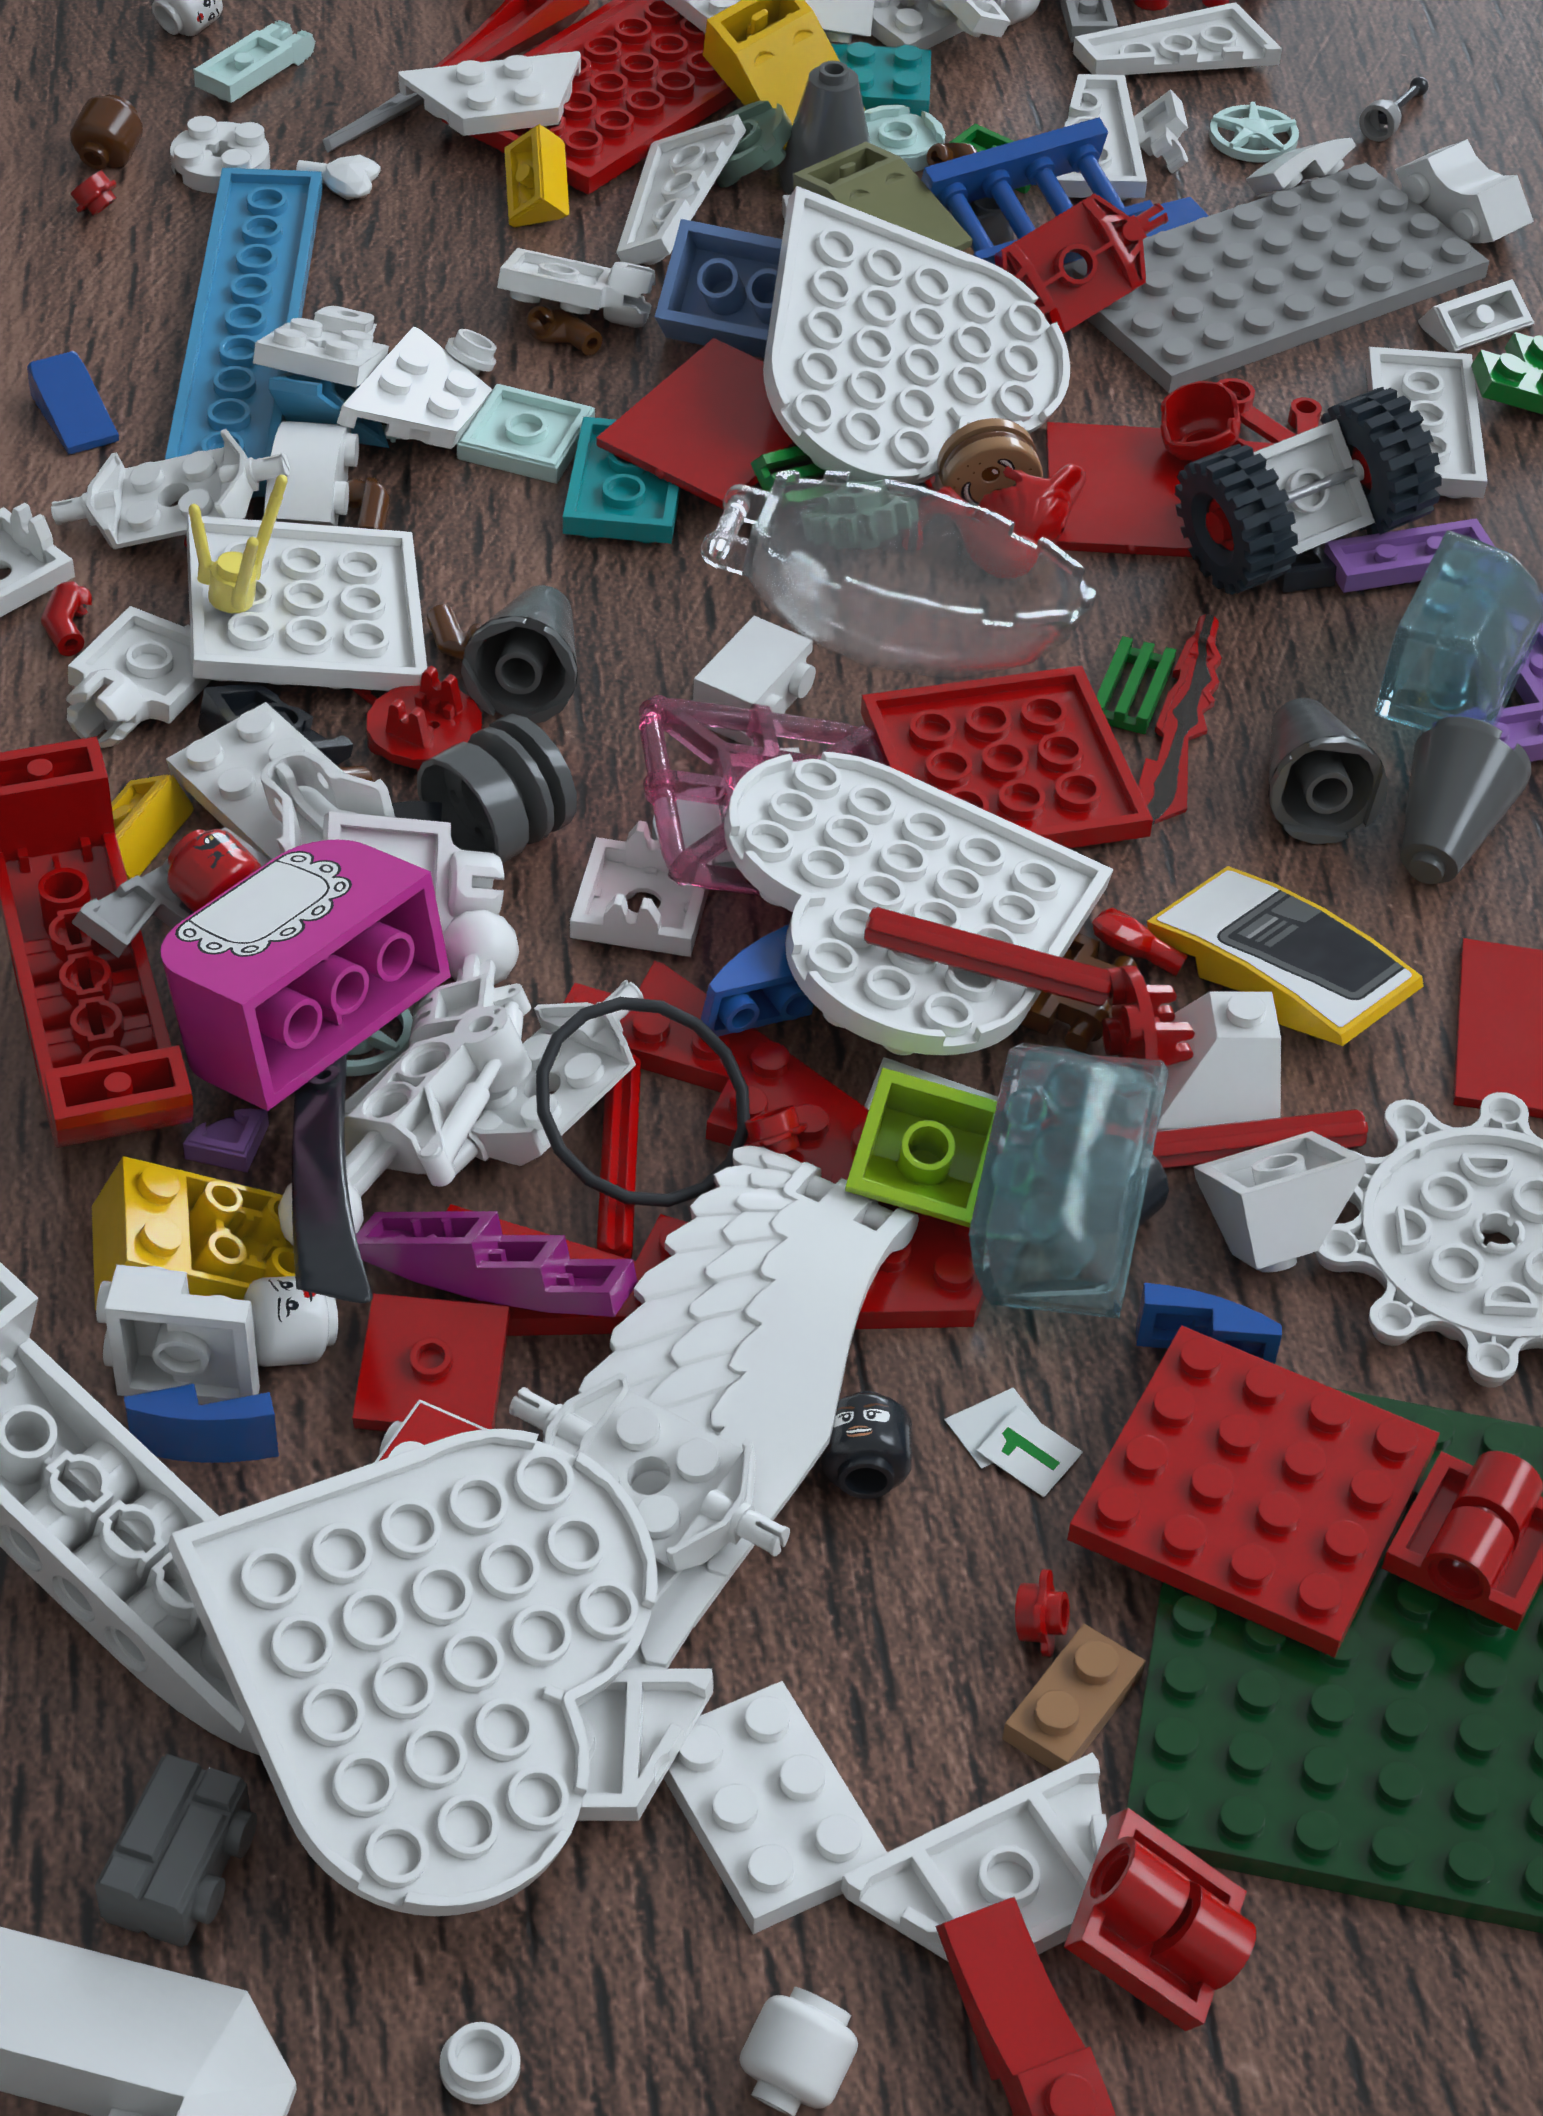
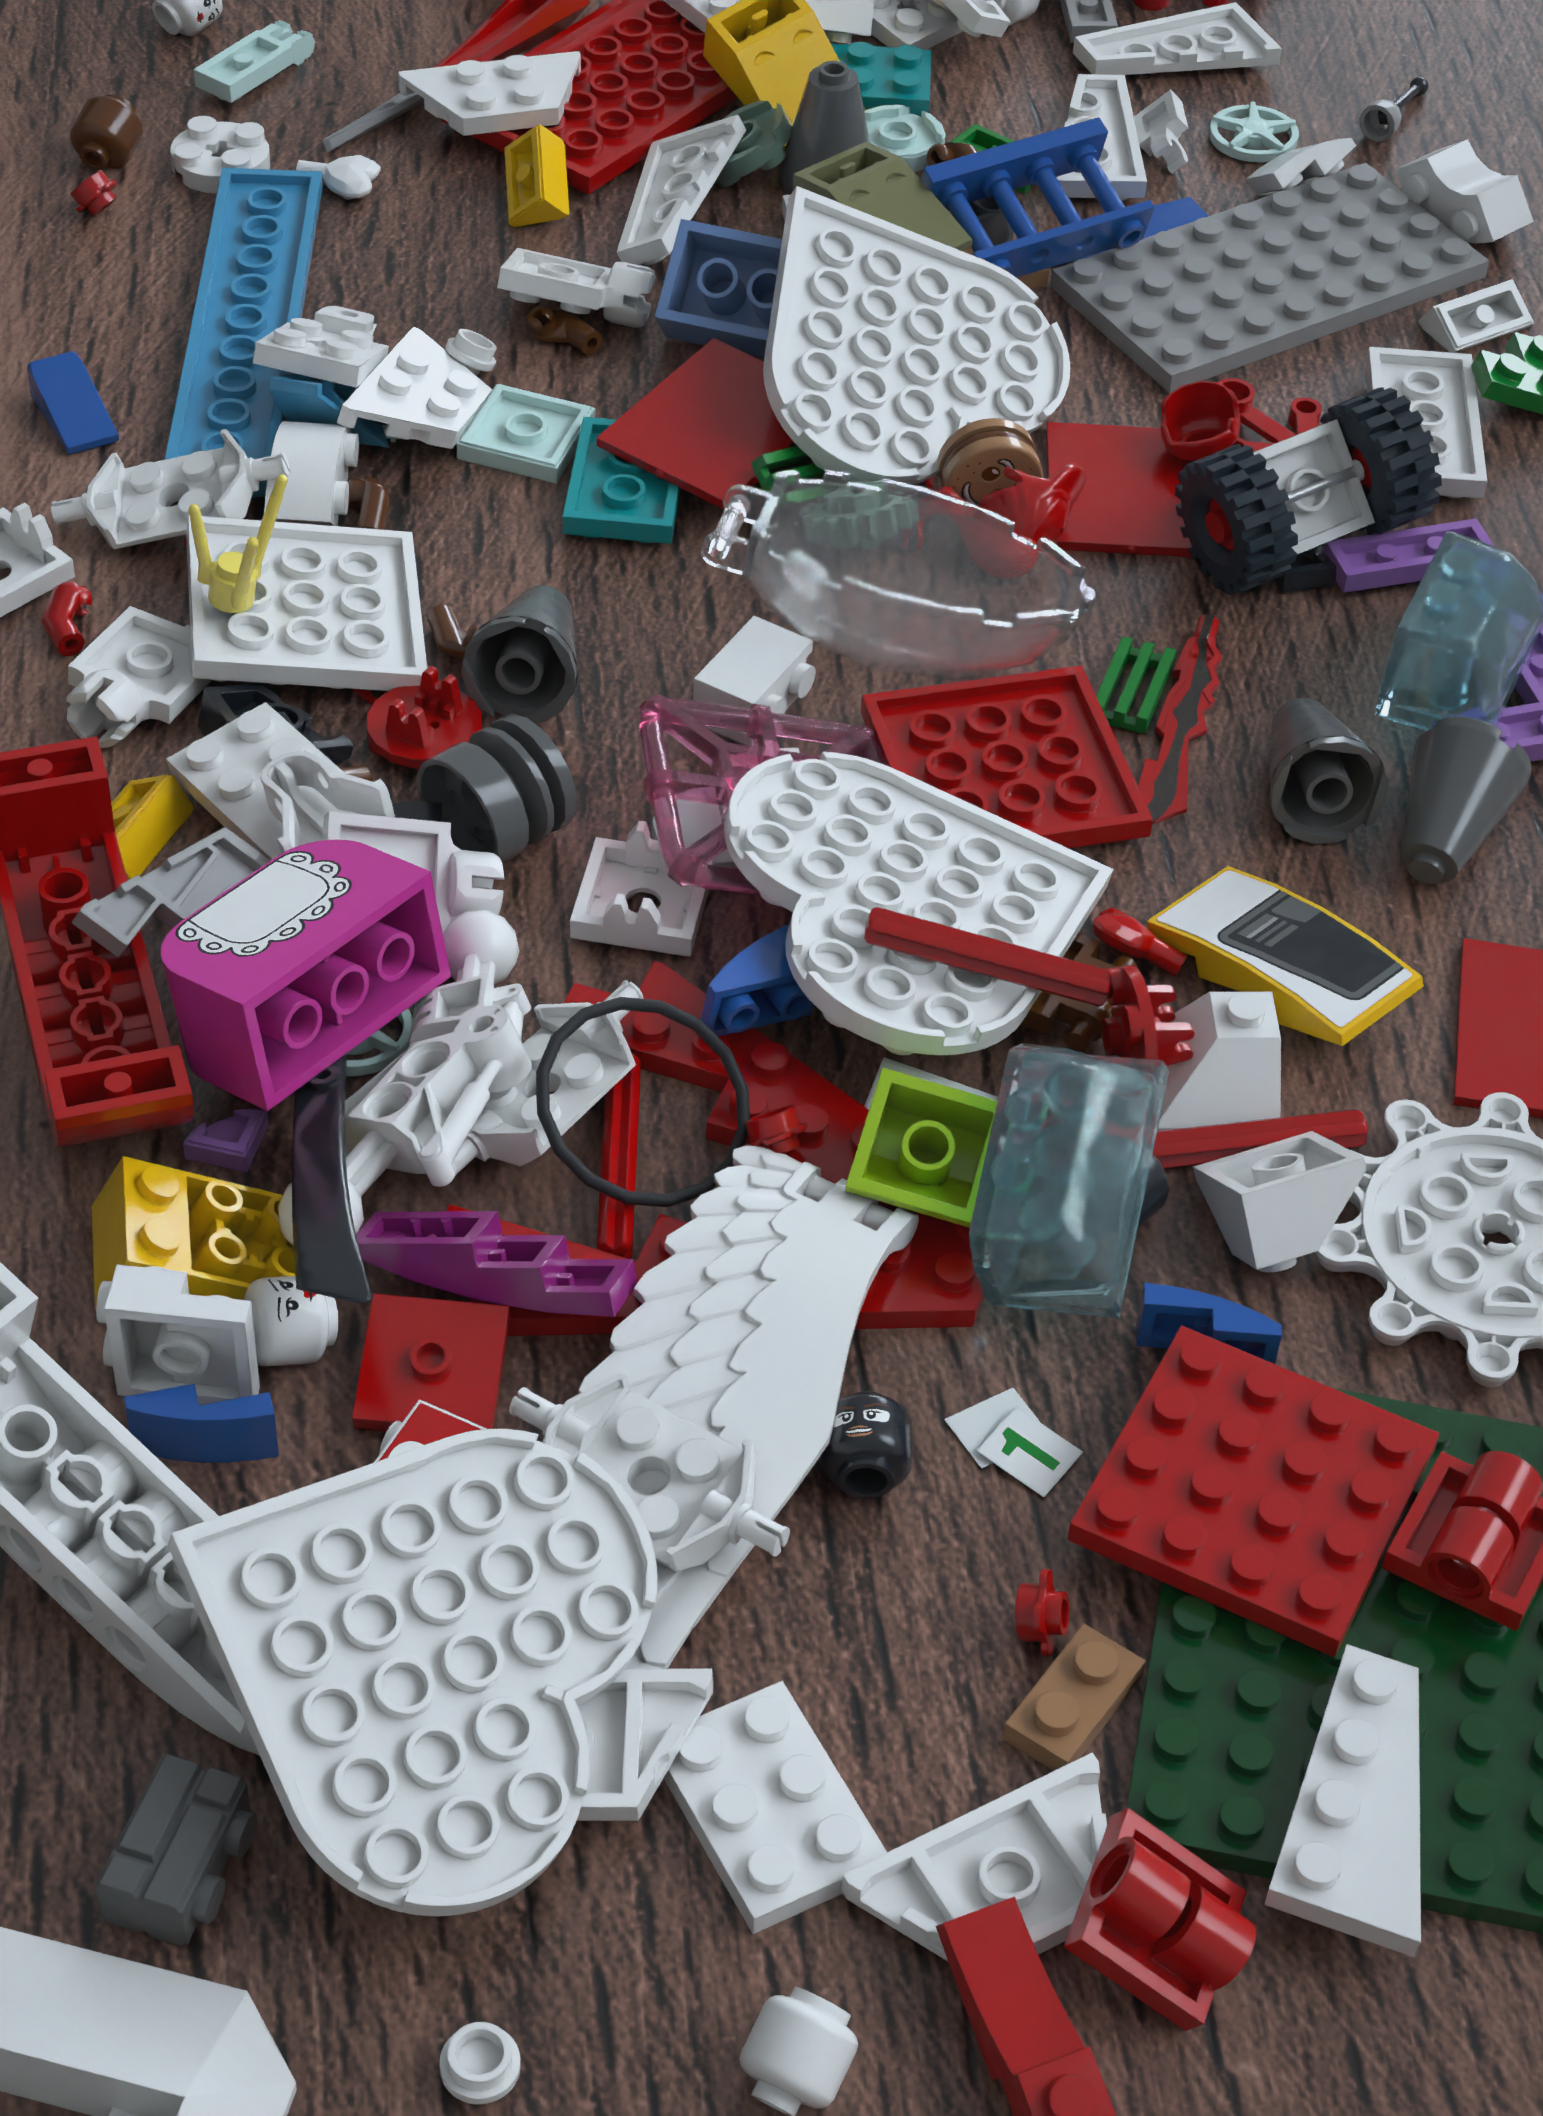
red head [167,829,261,913] -> none
red plate [995,194,1168,334] -> none
none -> white wing [1264,1644,1421,1958]

